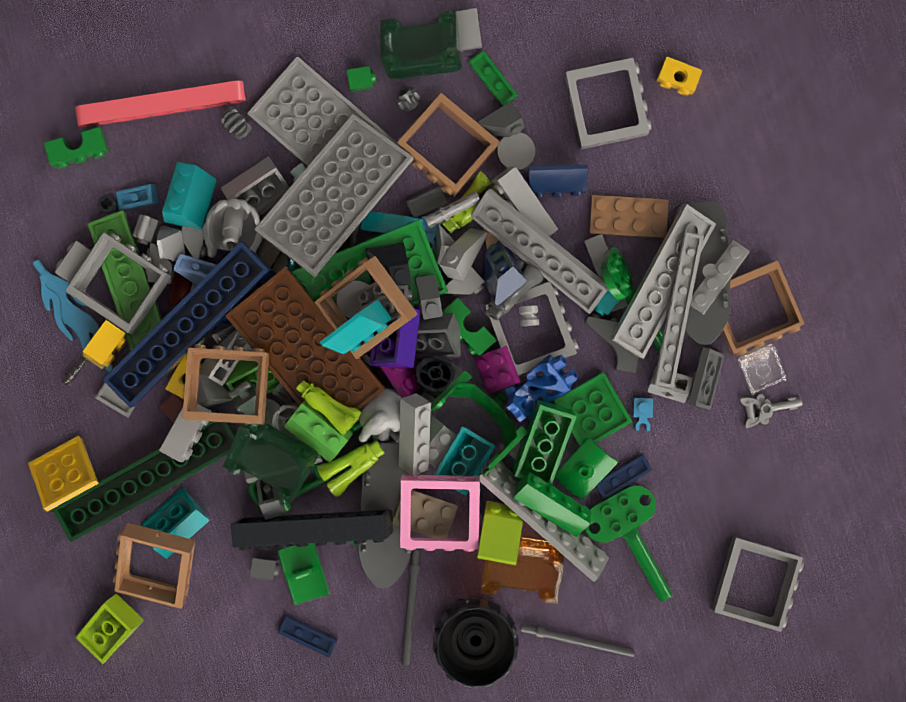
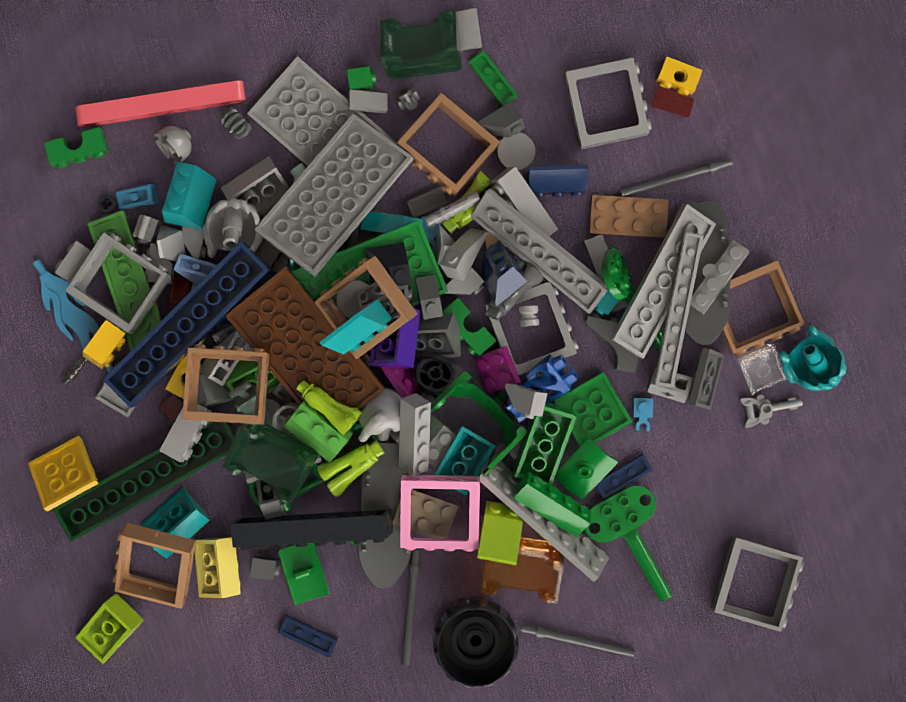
none -> light grey cylinder [154,126,192,164]
none -> light yellow slope [194,537,241,598]
none -> light grey tile [348,90,387,114]
none -> light grey slope [505,383,547,419]
none -> dark grey bar [620,158,733,197]
none -> clear red tile [652,87,695,118]
none -> teal piece [779,325,847,391]

